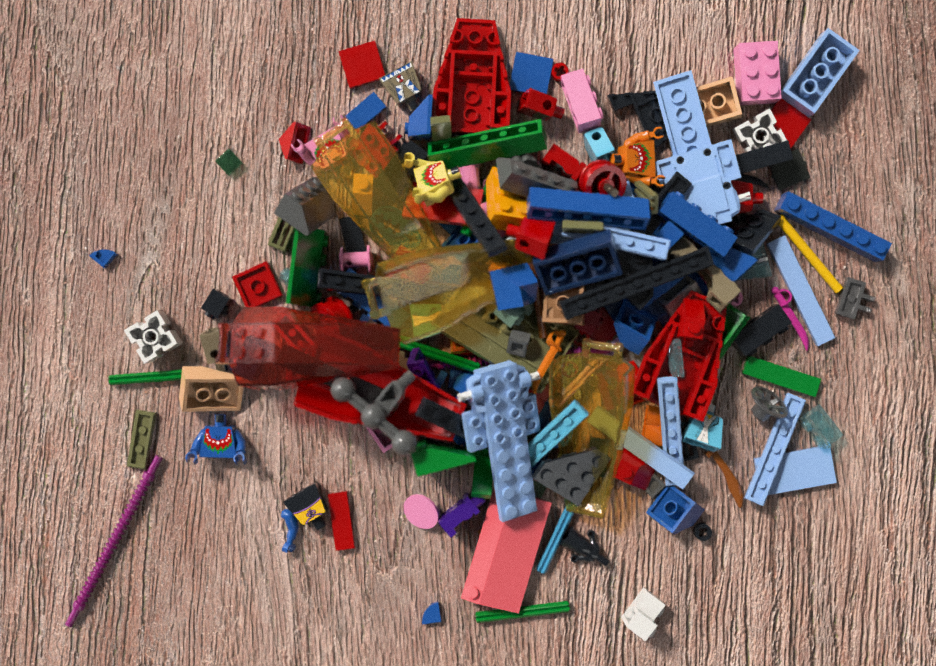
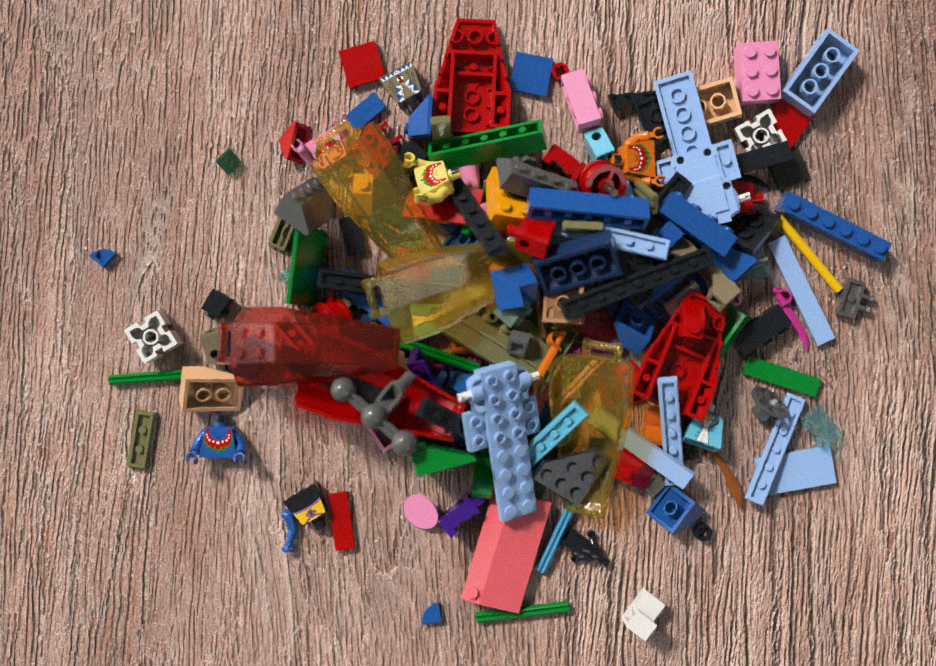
magenta hose [65,455,163,627] -> none
red tile [232,261,283,312] -> none
bright pink hose [339,245,373,272] -> none
red torso [517,88,565,121] -> none
clear light blue tile [668,339,684,378] -> none

